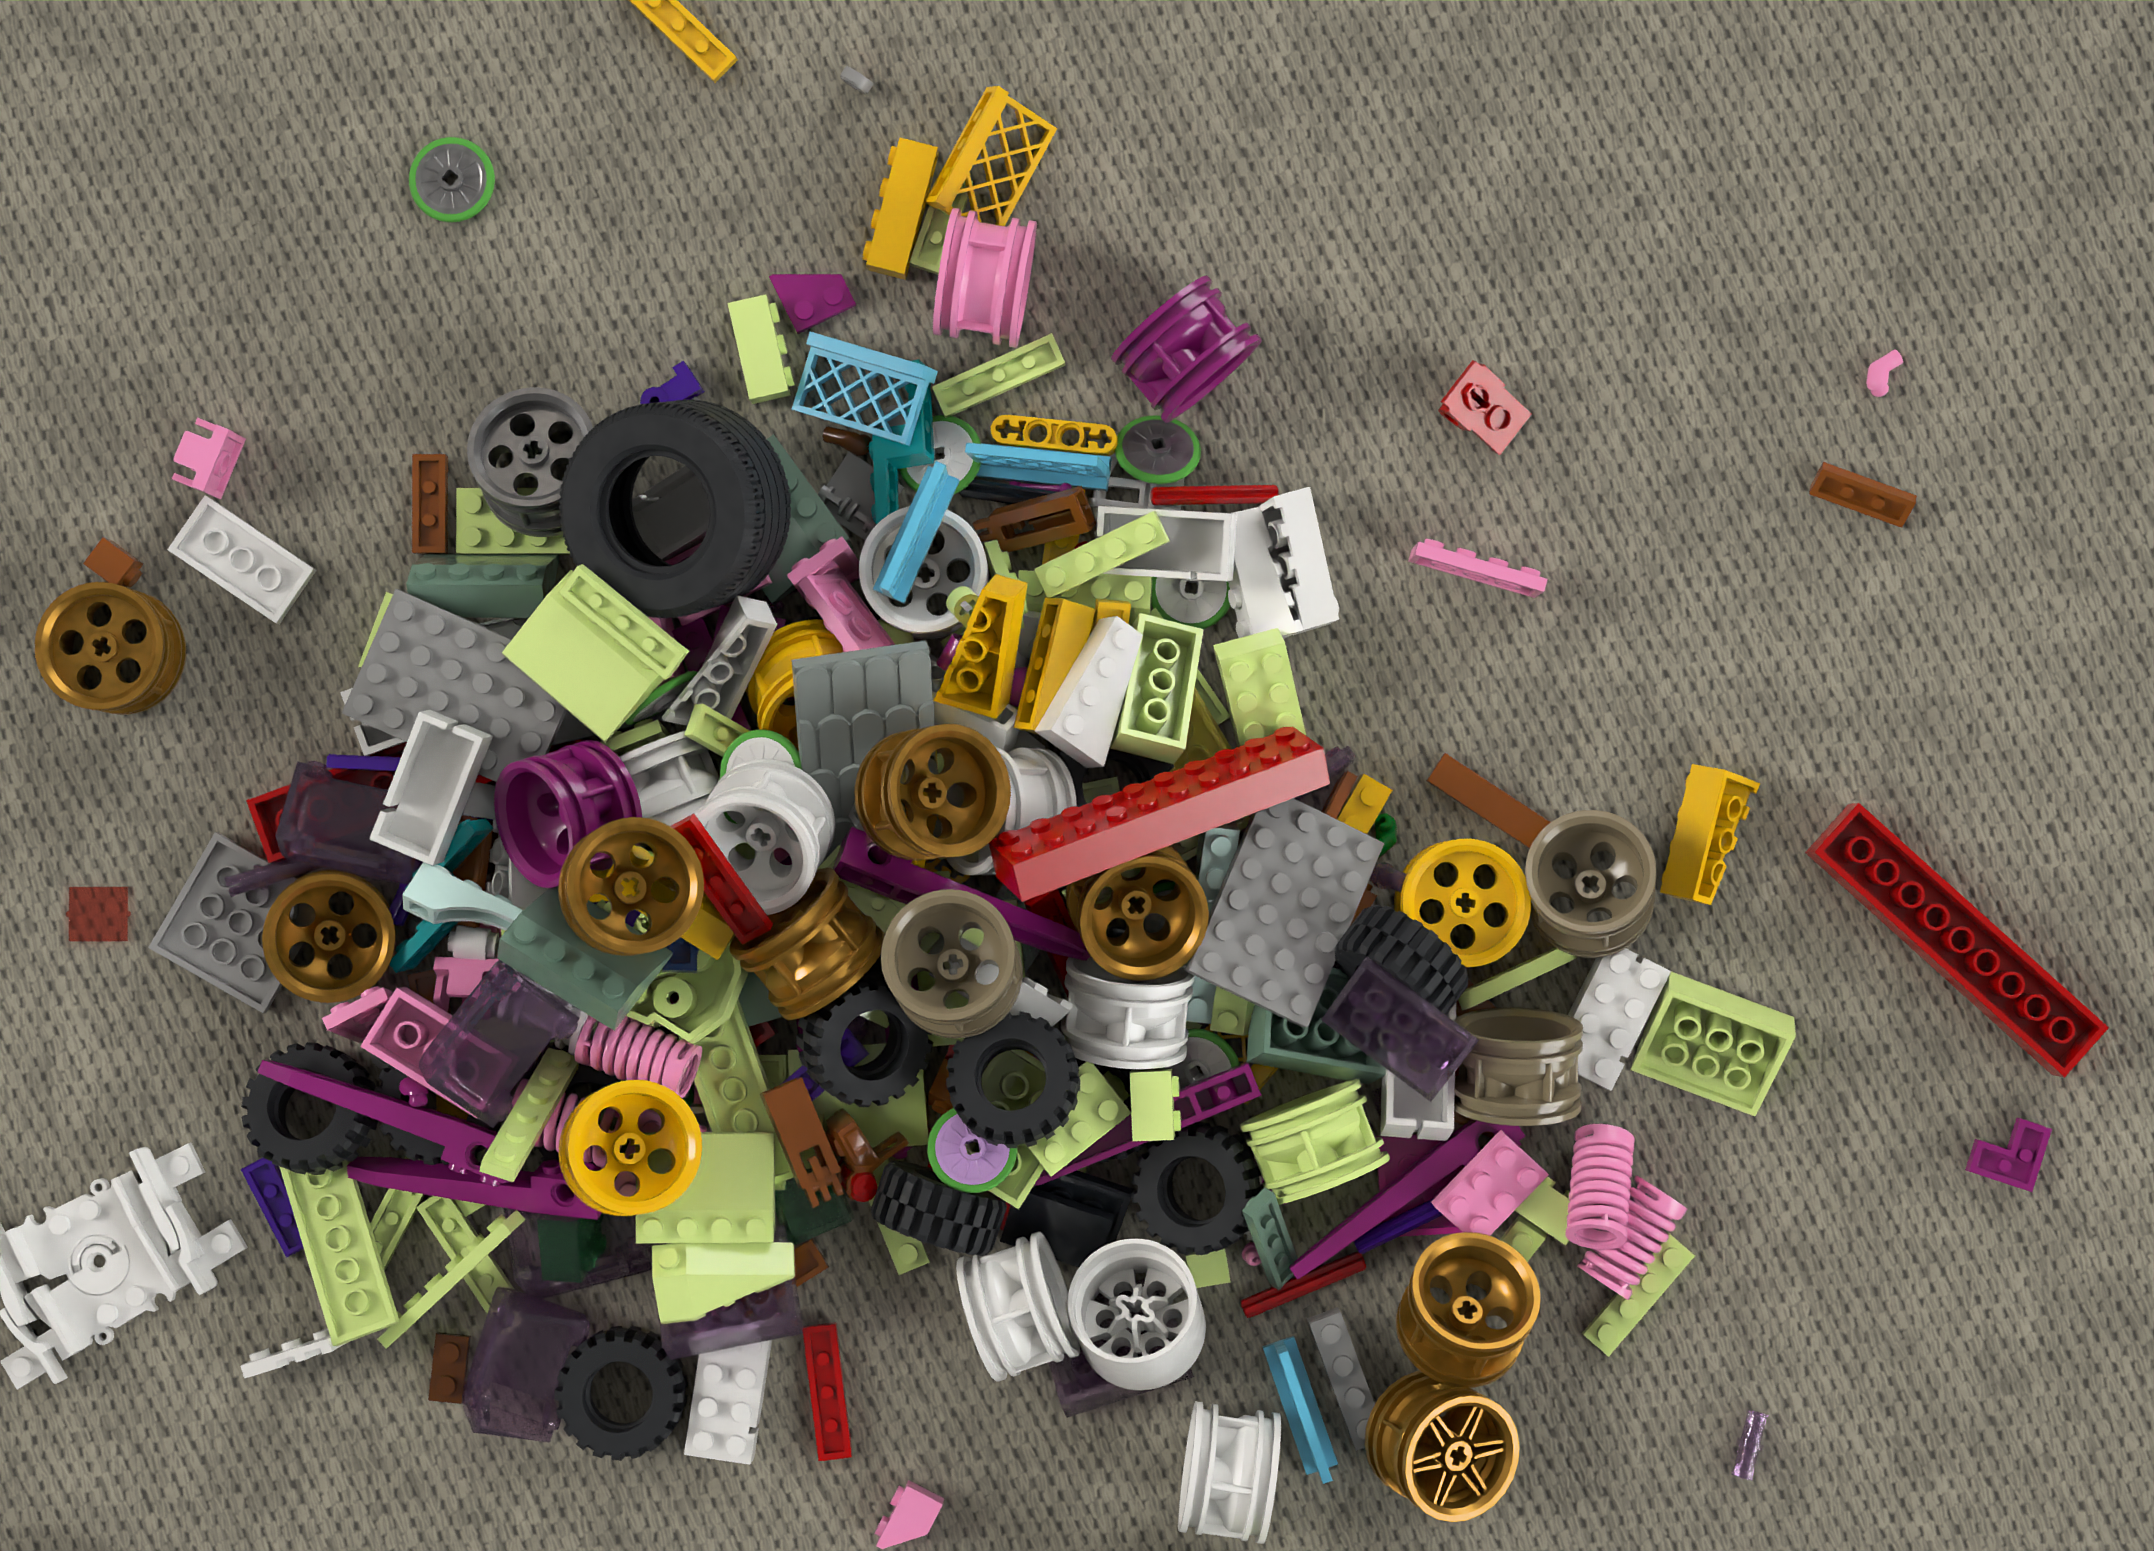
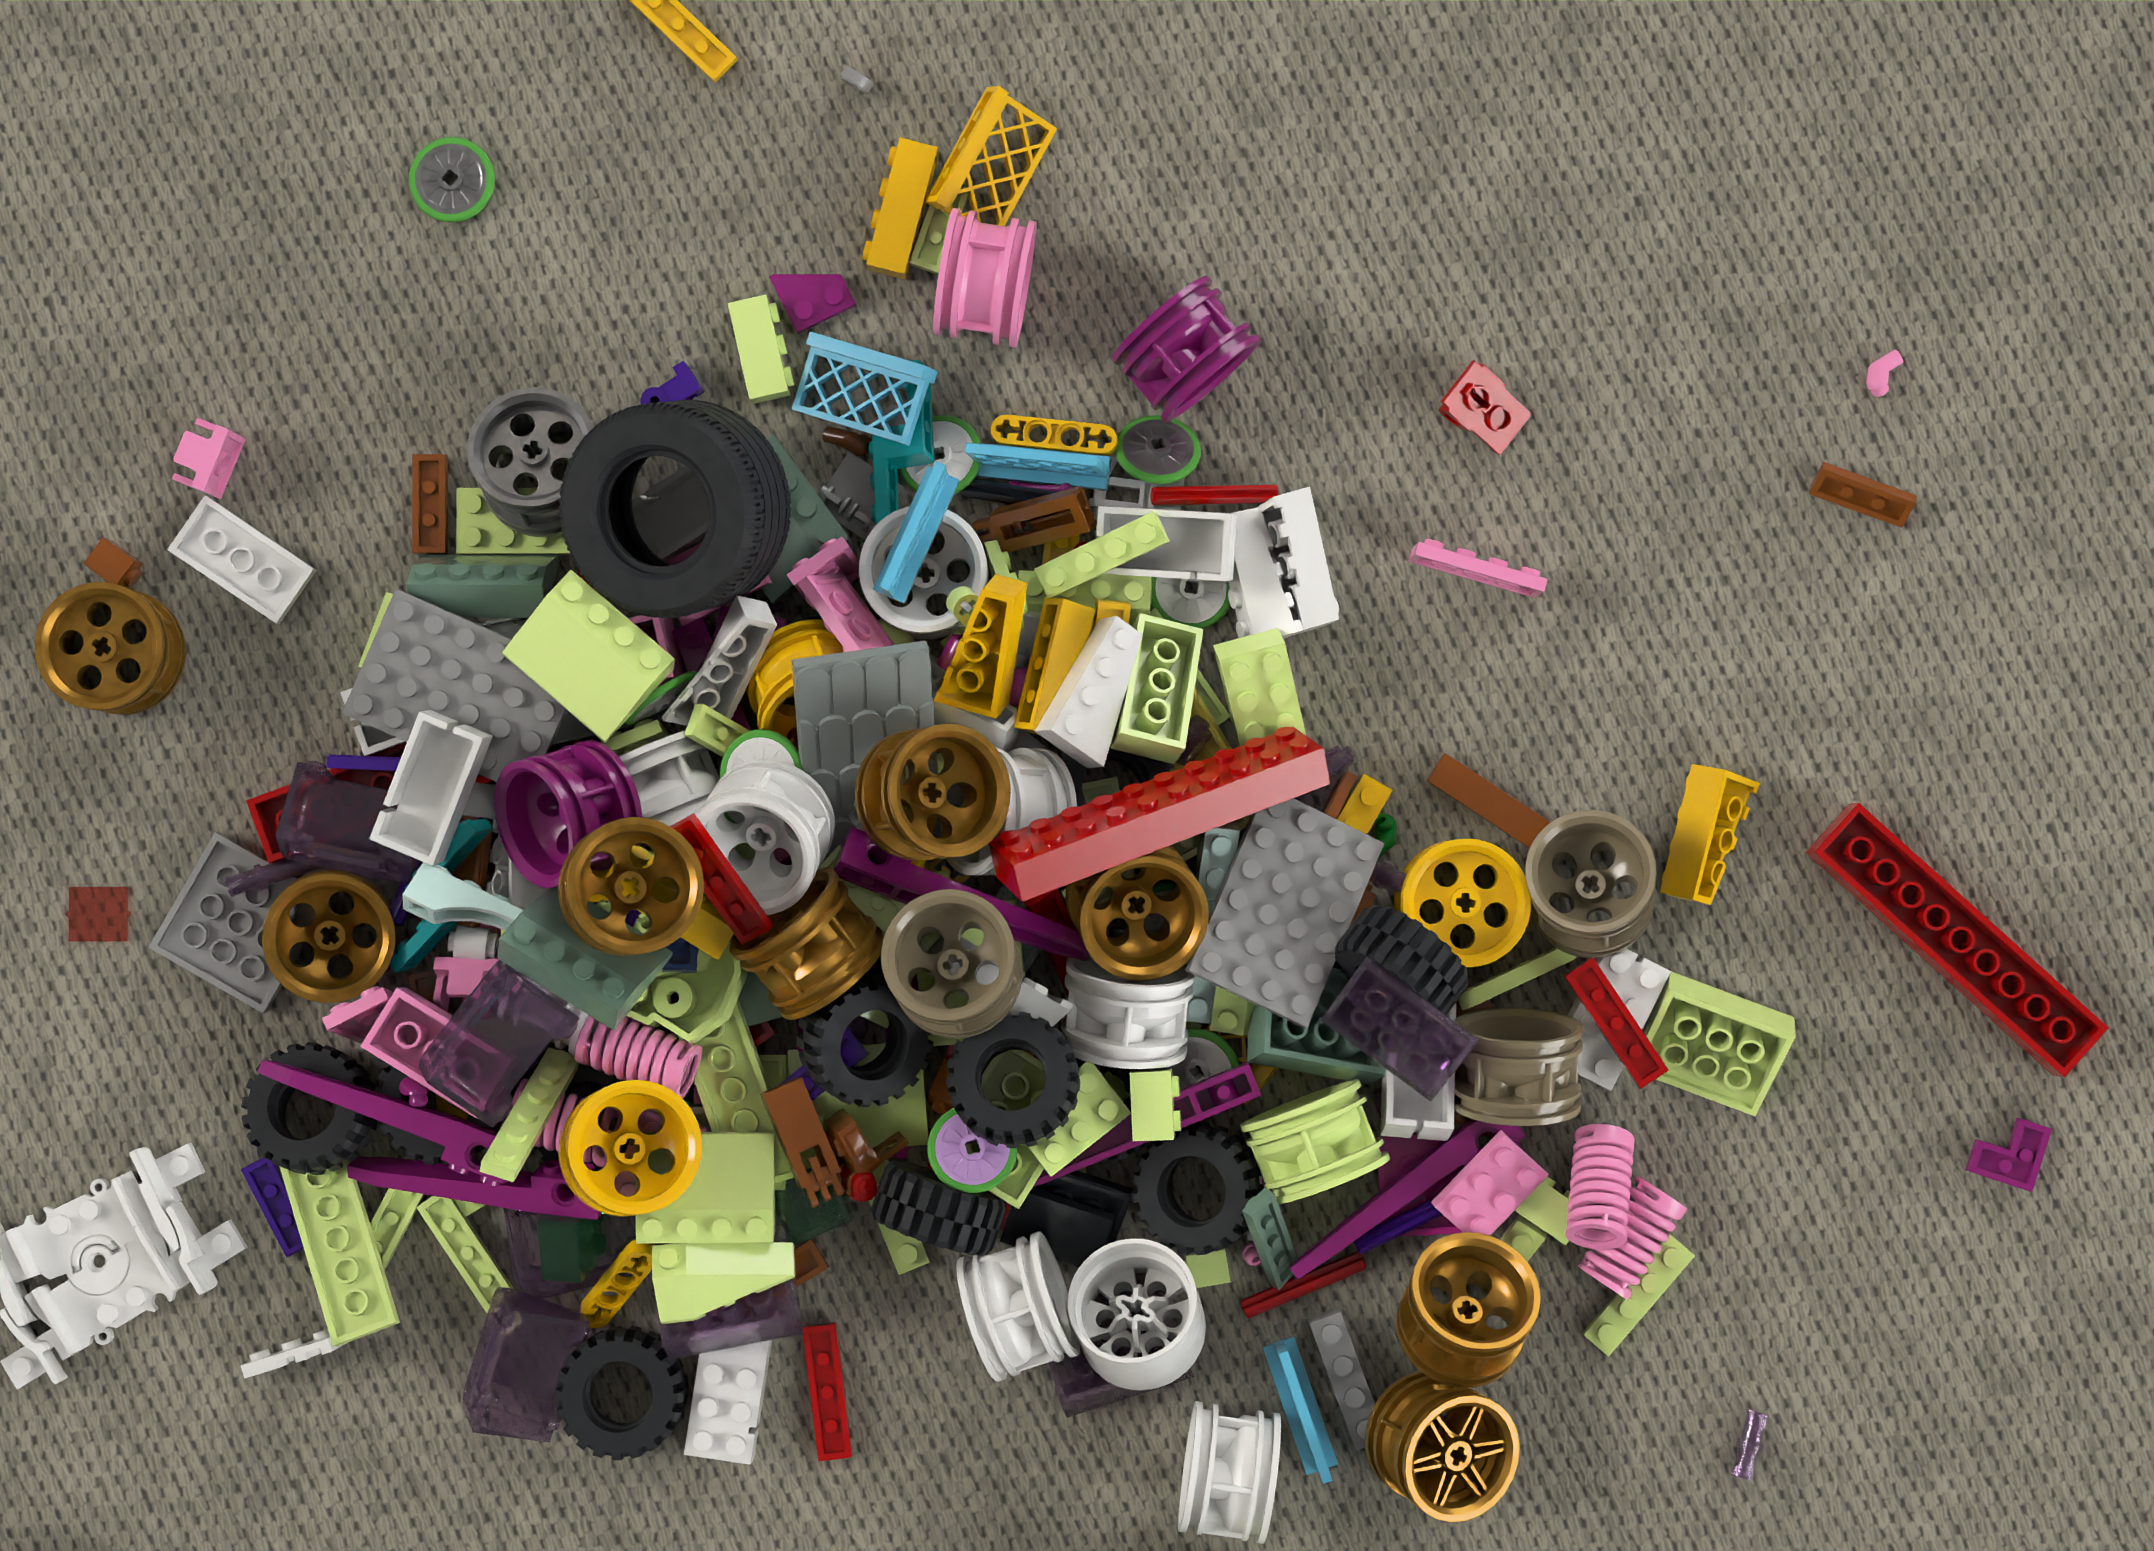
yellowish green plate [377,1210,526,1349] -> none
reddish brown plate [428,1332,471,1404] -> none
yellowish green plate [559,564,689,680] -> none
bright pink slope [874,1480,944,1549] -> none
yellowish green plate [932,333,1065,418] -> none
none -> yellow beam [579,1240,655,1328]
none -> brick [1176,715,1212,766]
none -> red plate [1564,957,1669,1089]

